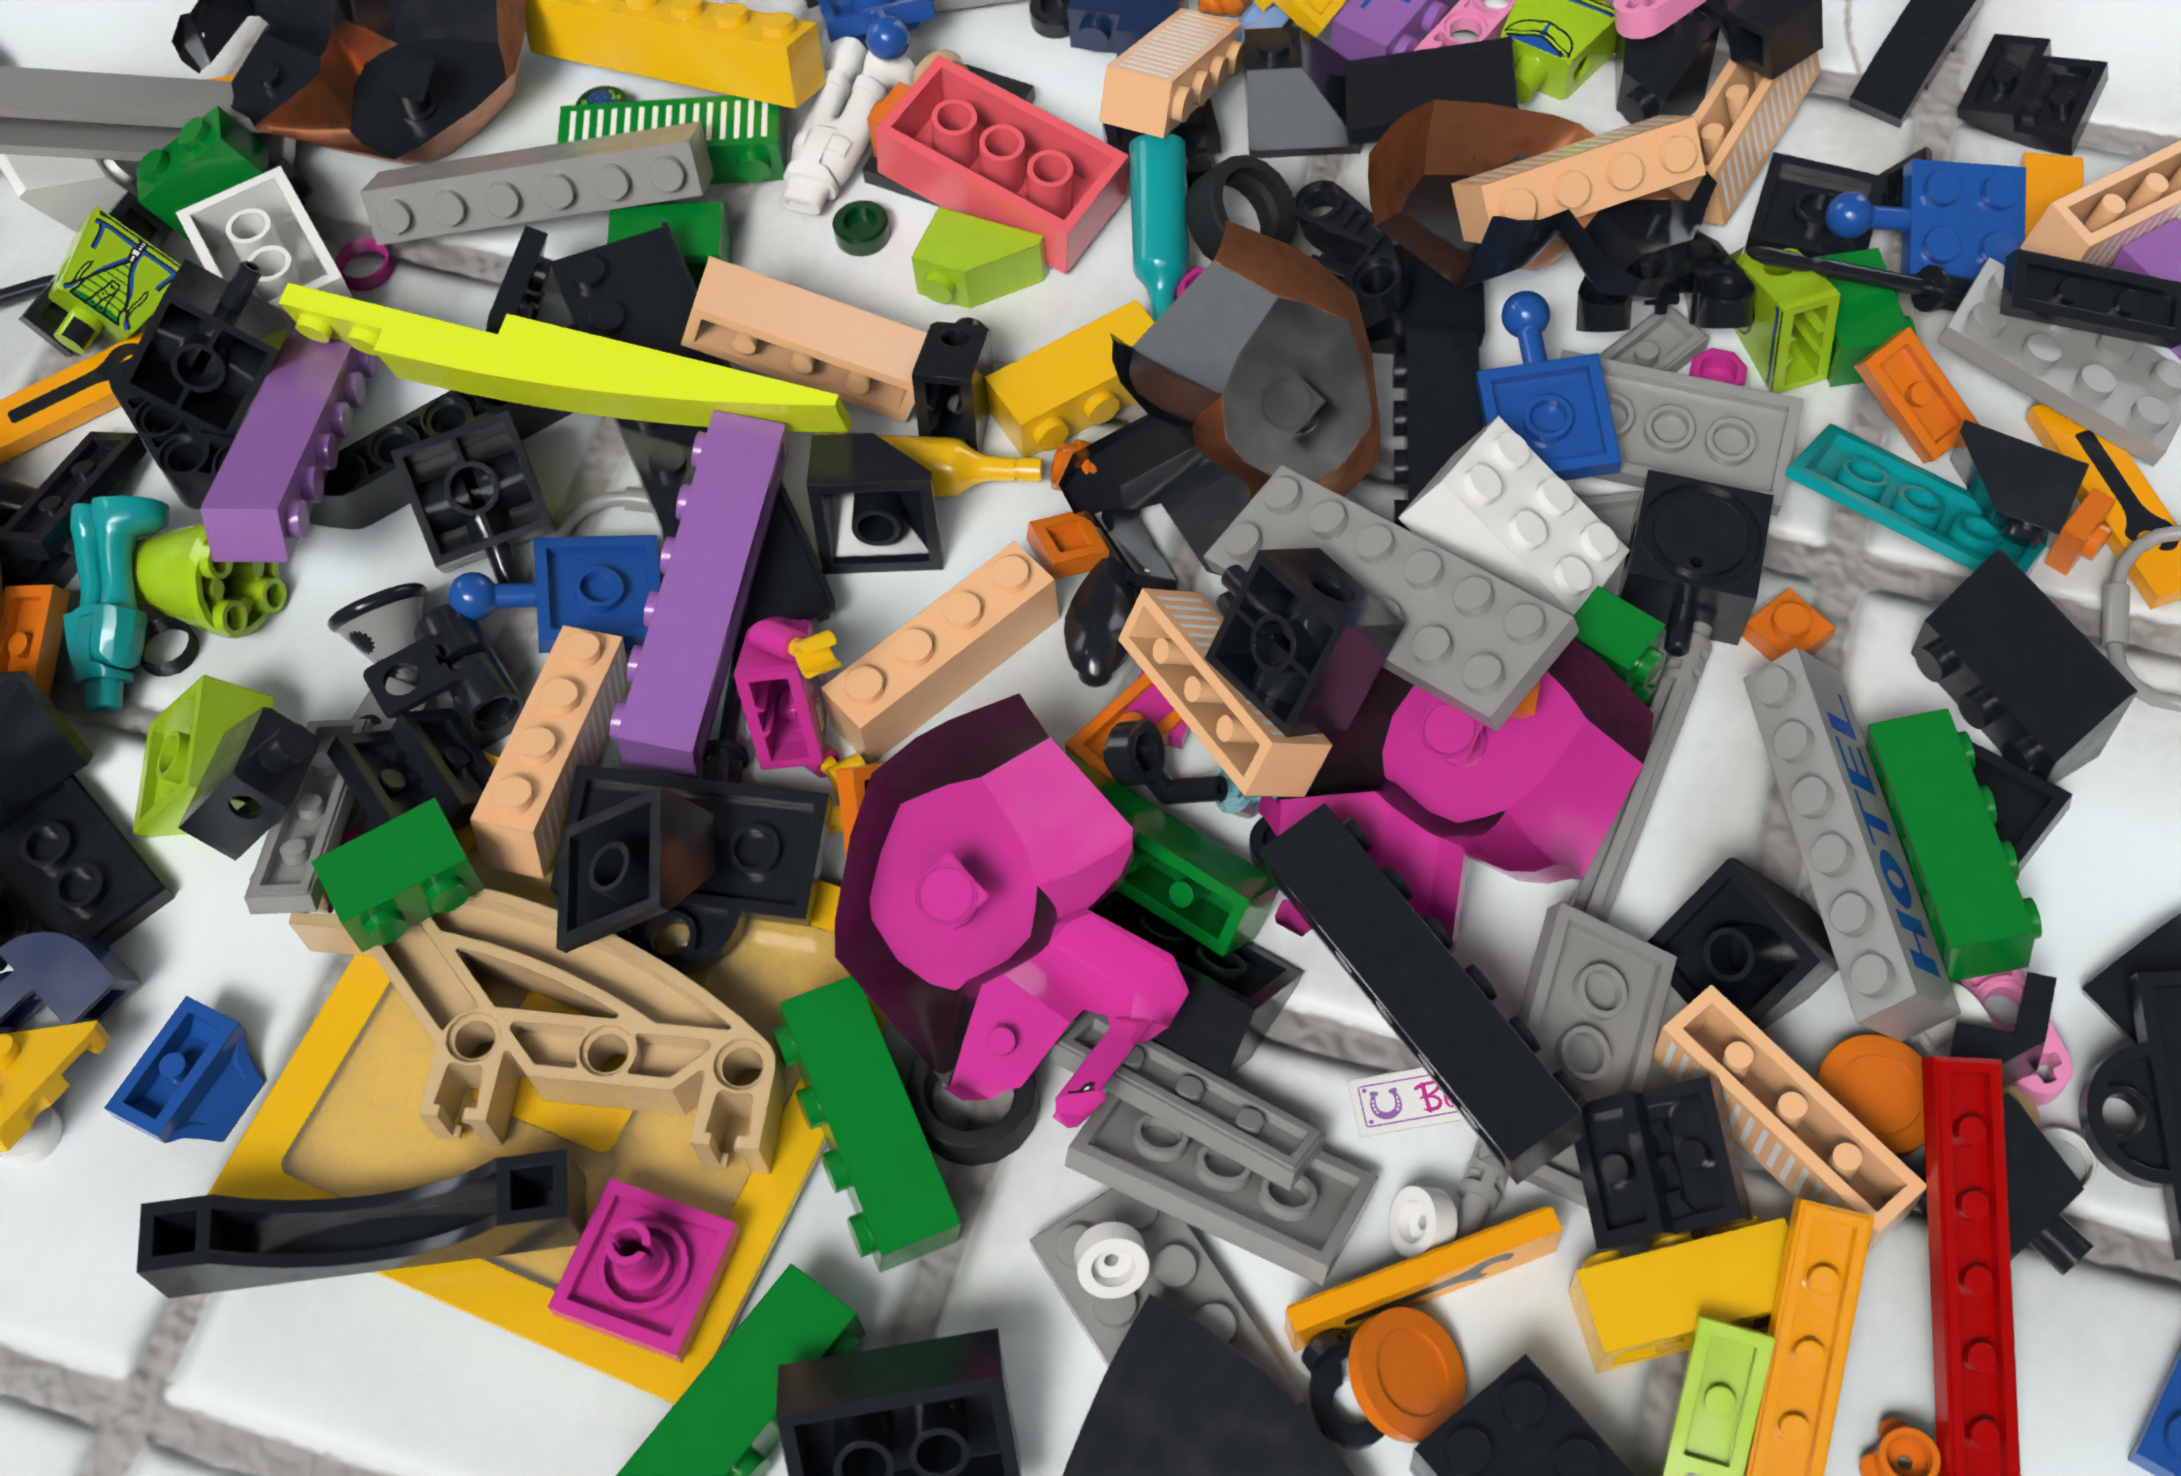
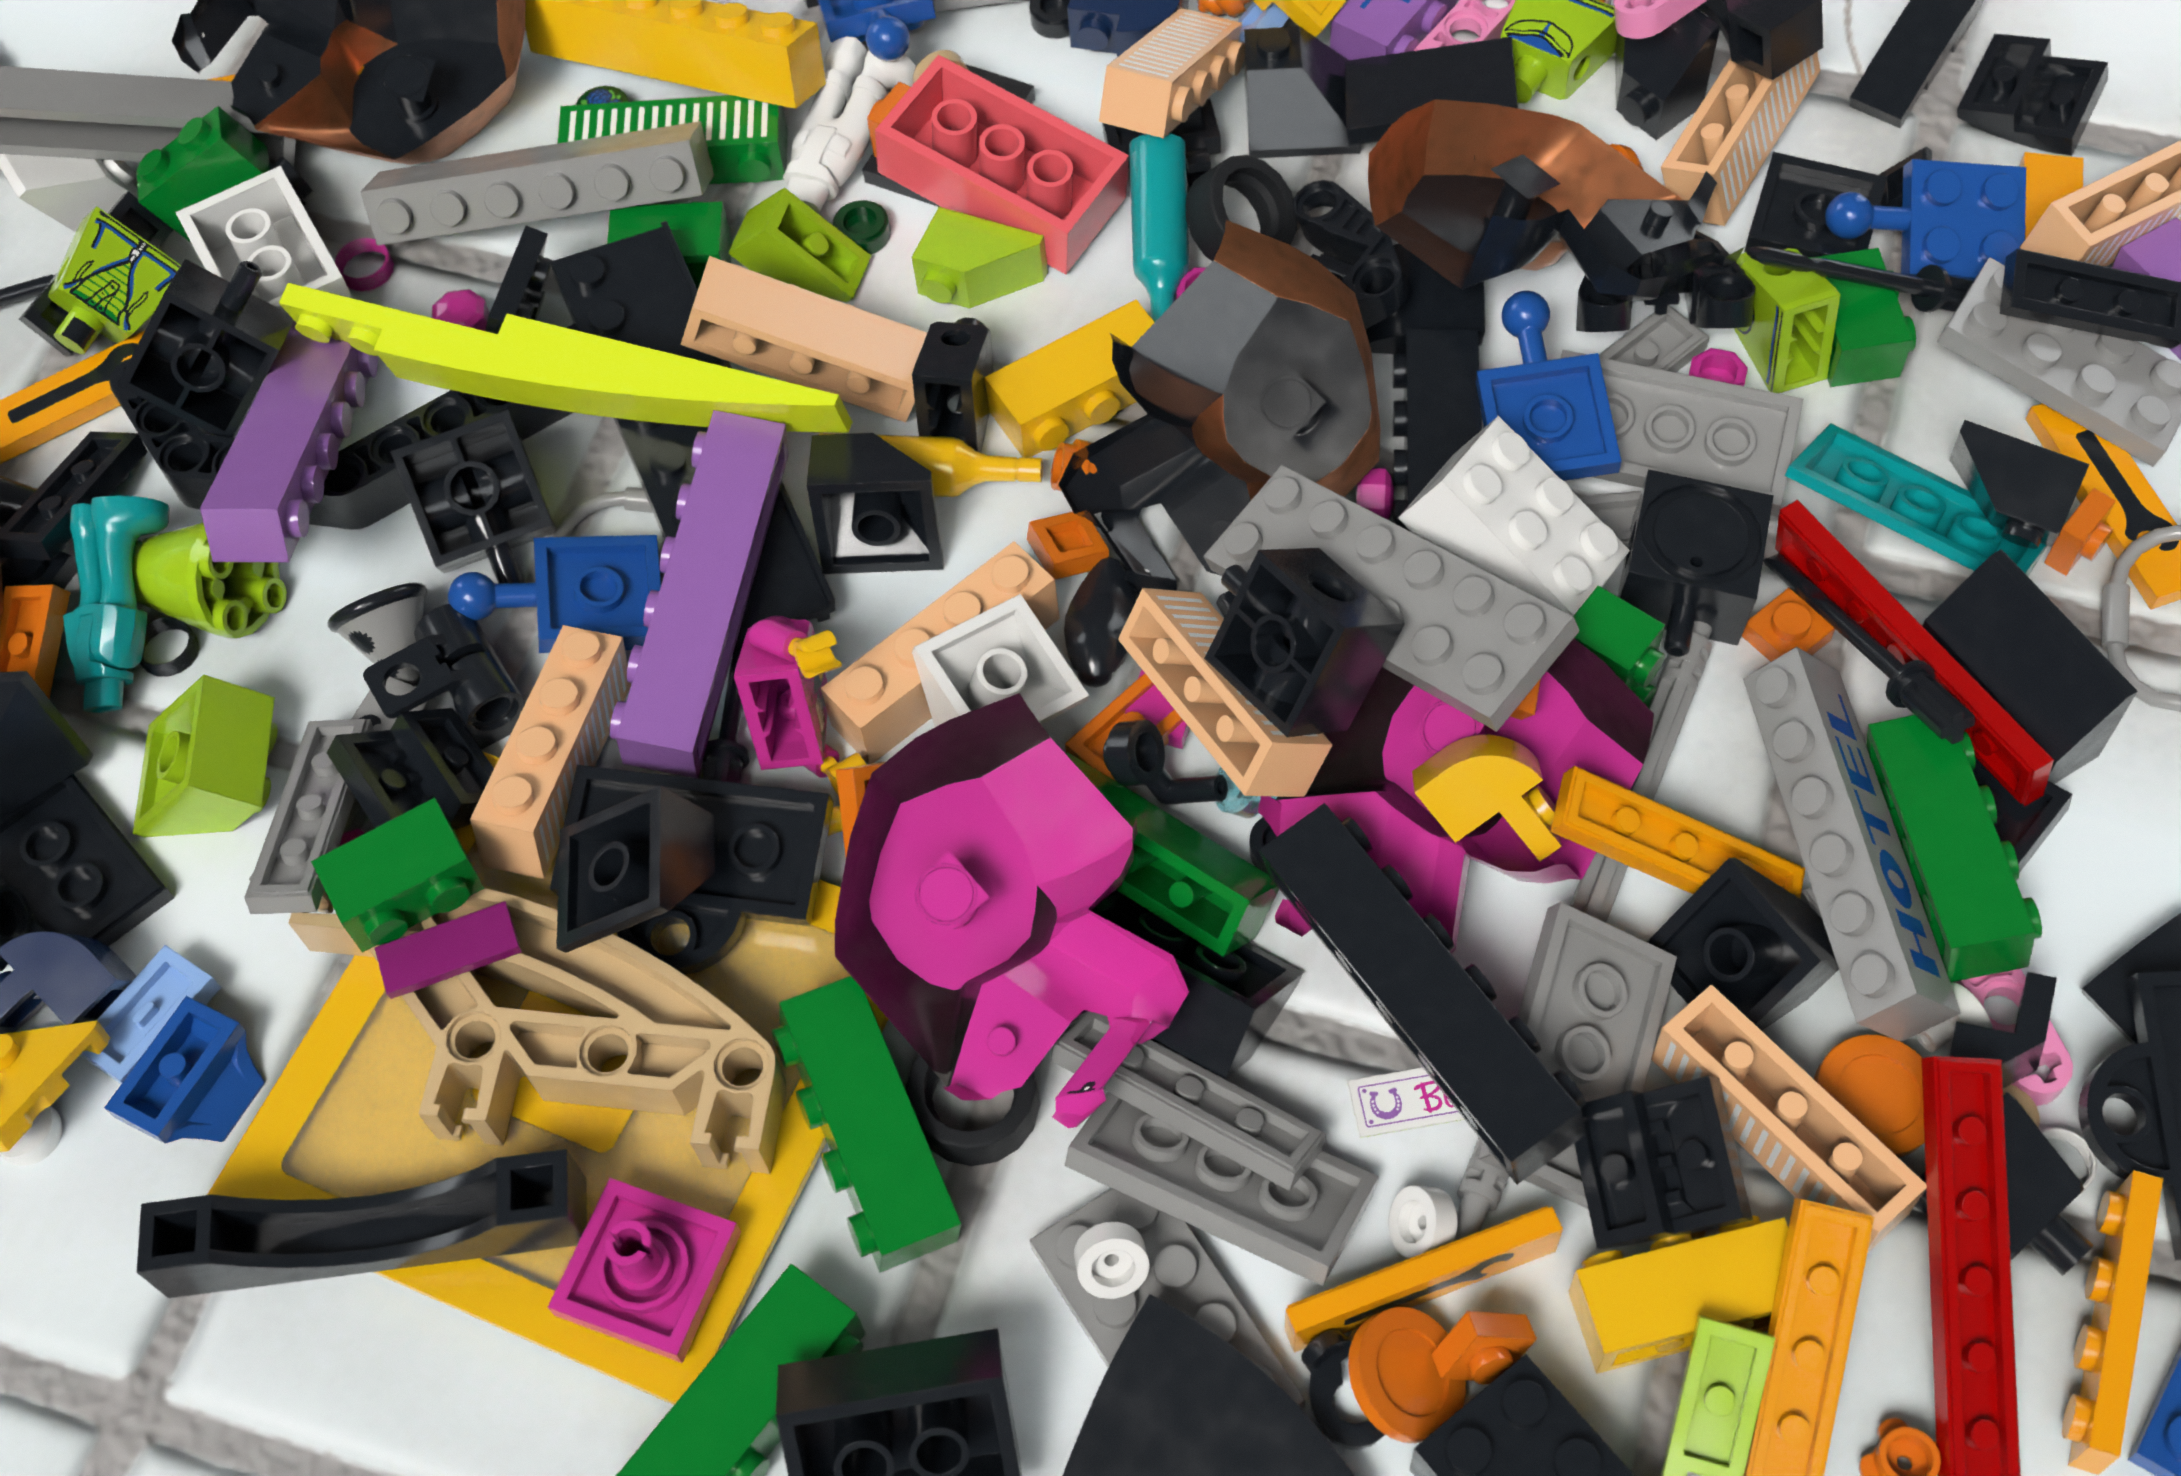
black torso [178,707,320,861] -> none
light nougat brick [1451,115,1706,243] -> none
orange plate [1854,327,1980,463] -> none
none -> light blue plate [81,945,222,1084]
none -> magenta piece [375,901,522,1000]
none -> dark pink tile [432,289,490,331]
none -> lime slope [728,187,871,302]
none -> white slope [912,594,1089,727]
none -> dark pink tile [1356,468,1394,520]
none -> yellow brick [1412,735,1562,862]
none -> orange plate [1431,1311,1537,1385]
none -> light orange tile [1550,766,1805,898]
none -> black piece [1763,553,1976,744]
none -> red tile [1775,500,2054,806]
none -> light orange plate [2062,1170,2163,1475]

